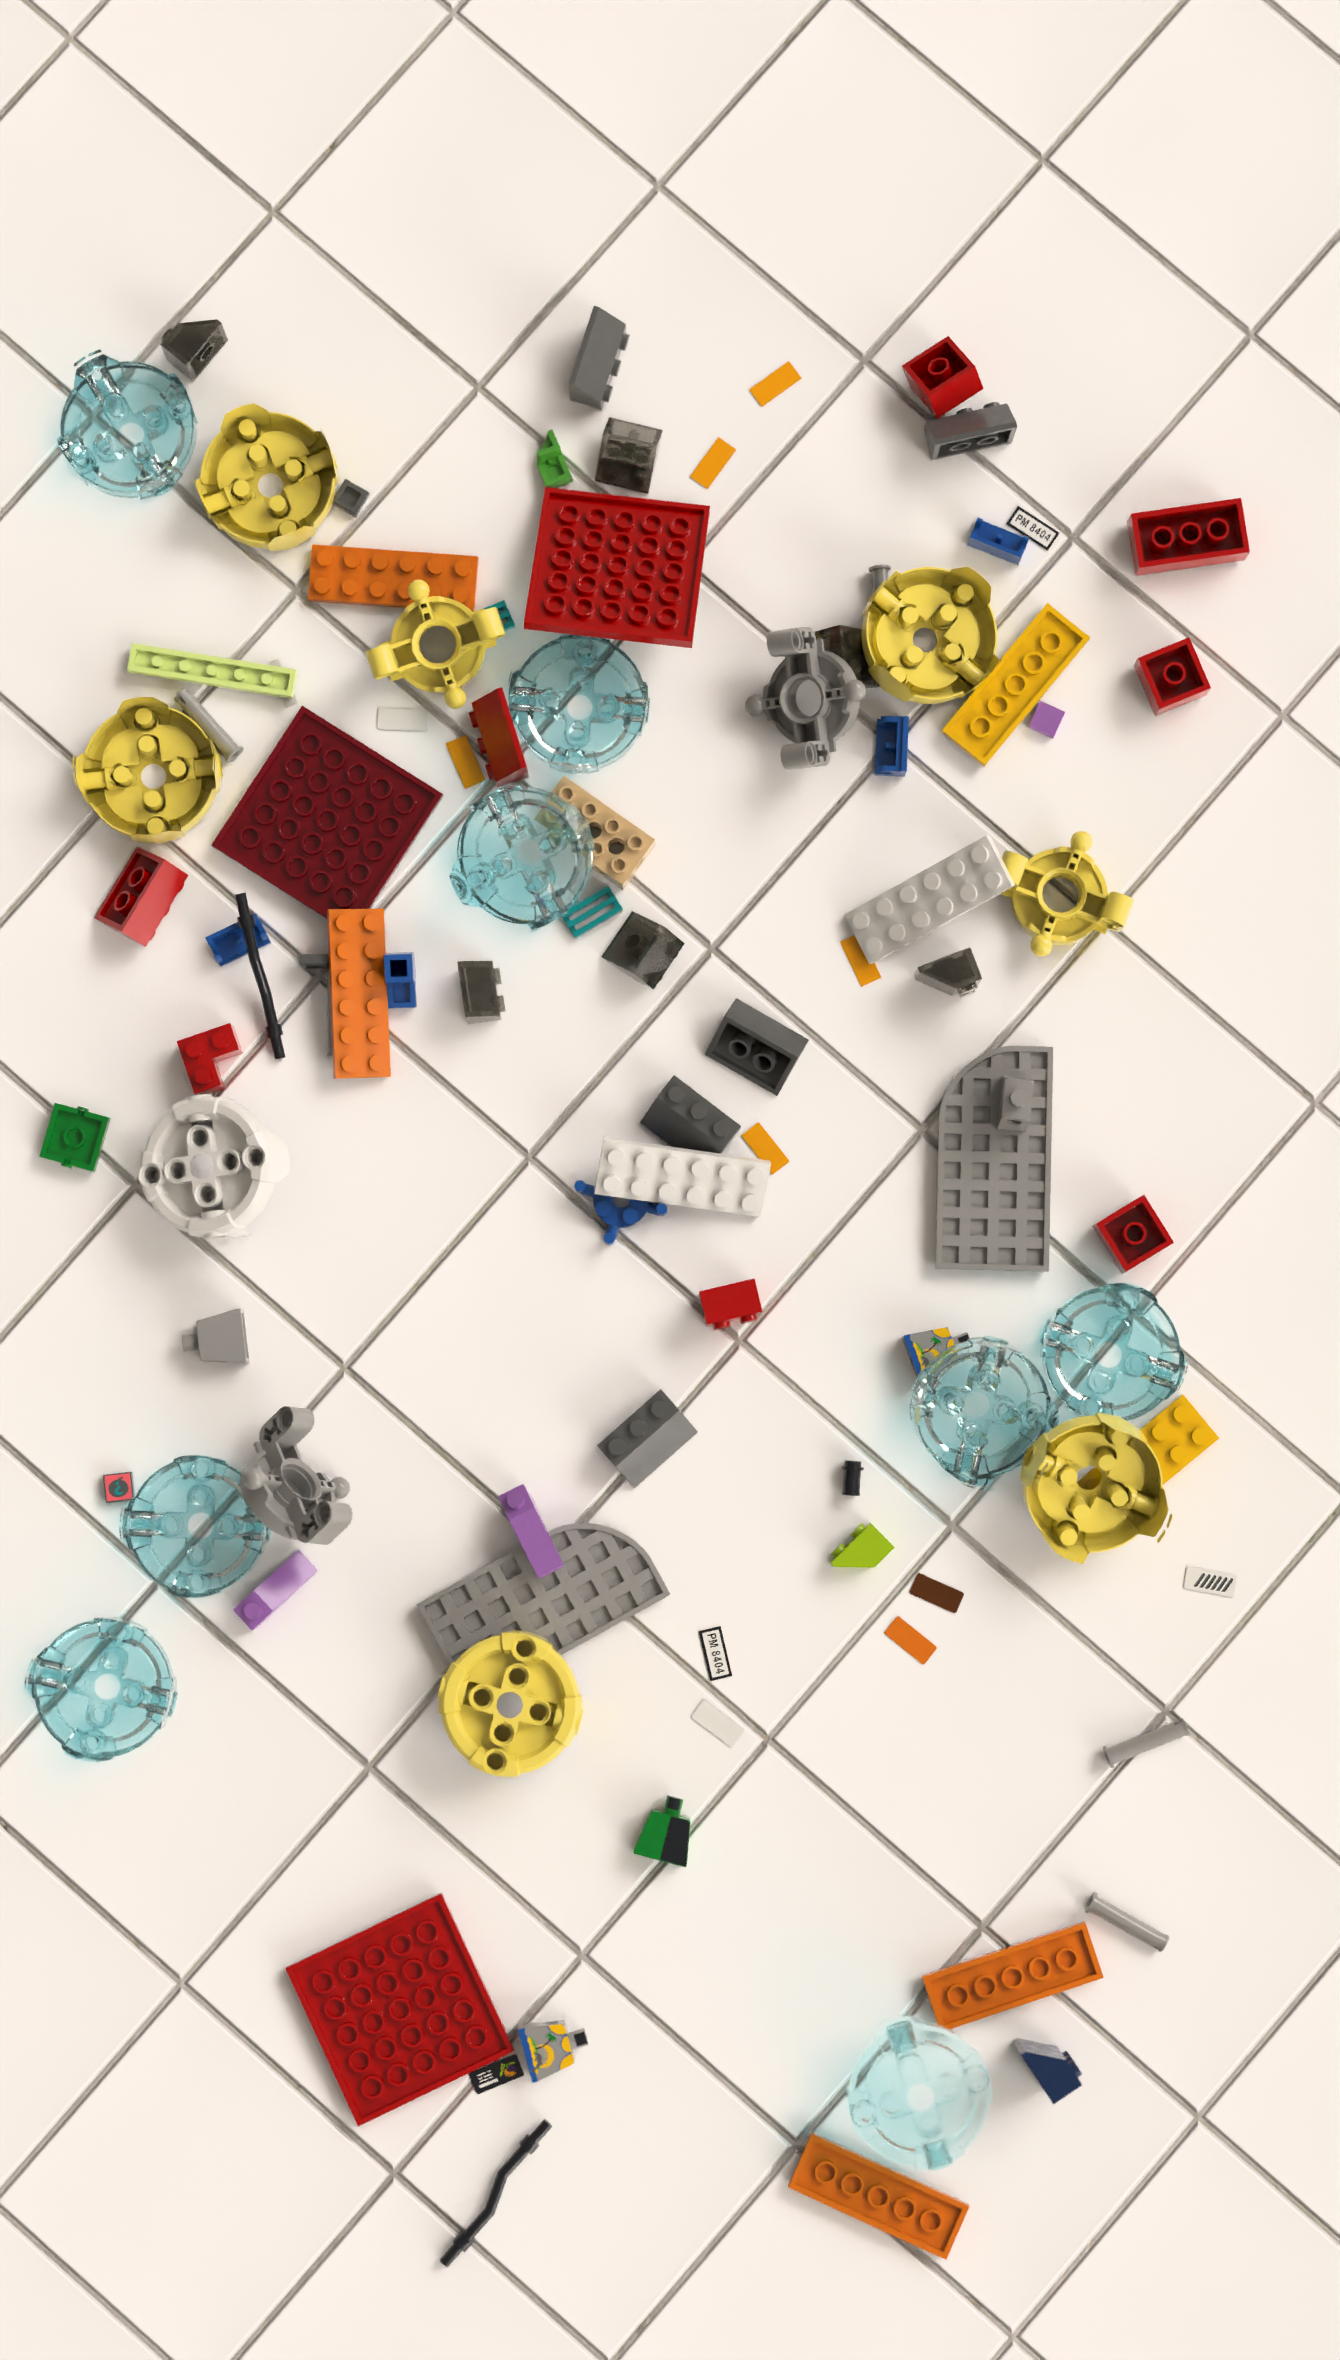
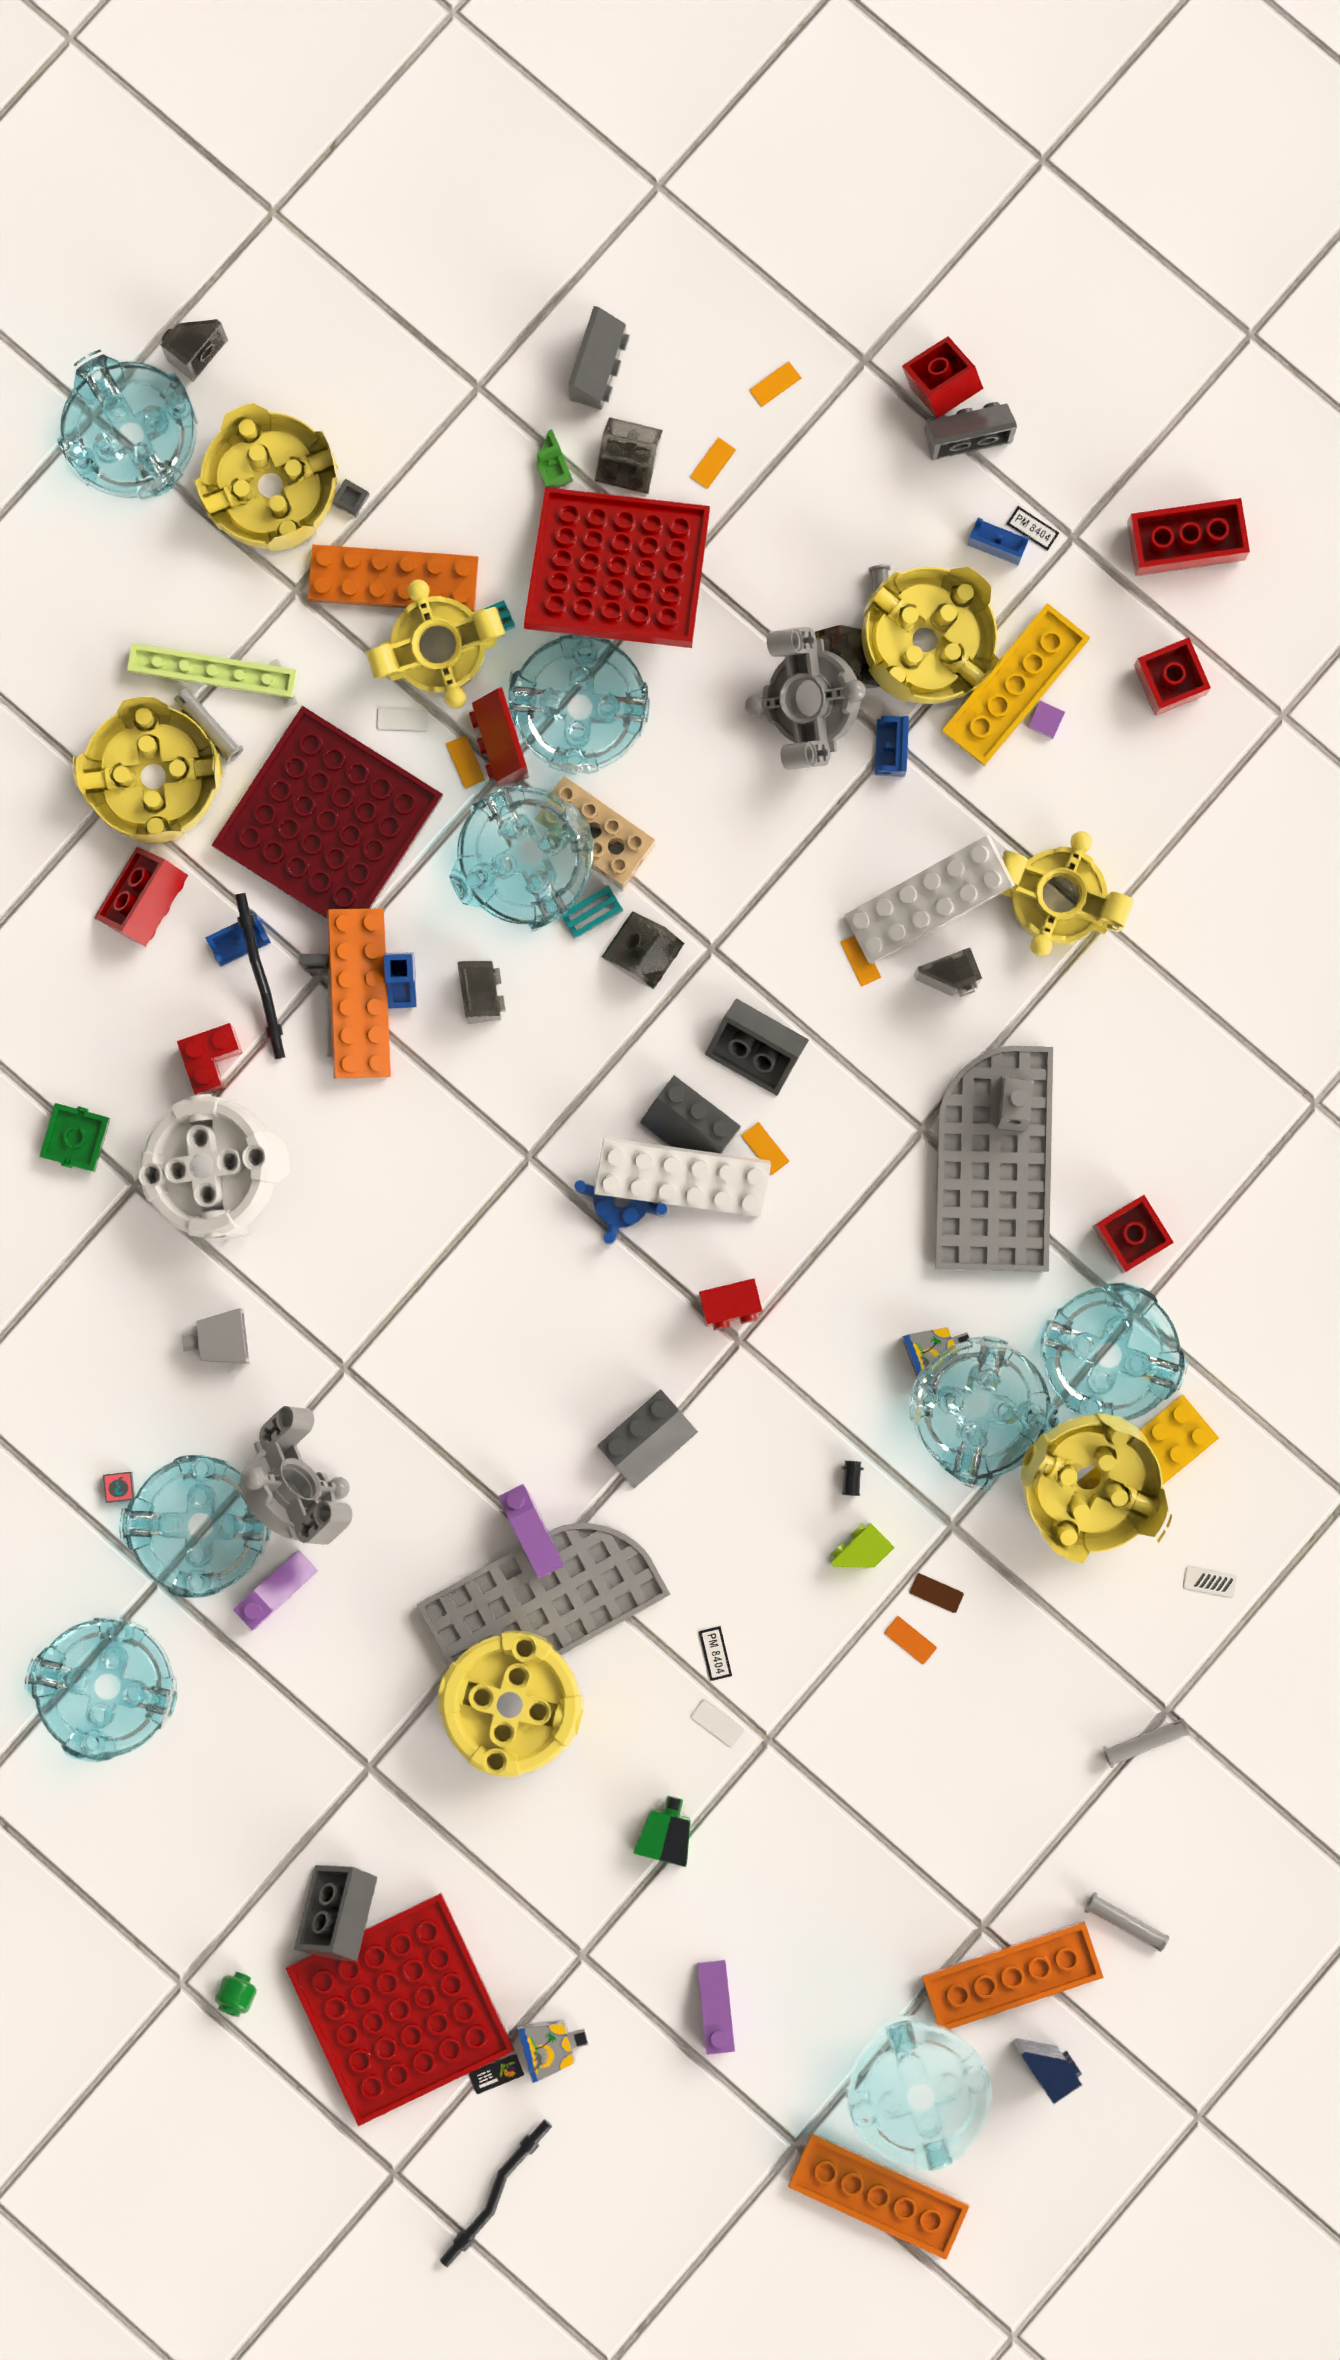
none -> green head [214,1972,257,2017]
none -> dark grey slope [294,1865,378,1961]
none -> medium lavender slope [697,1960,735,2055]

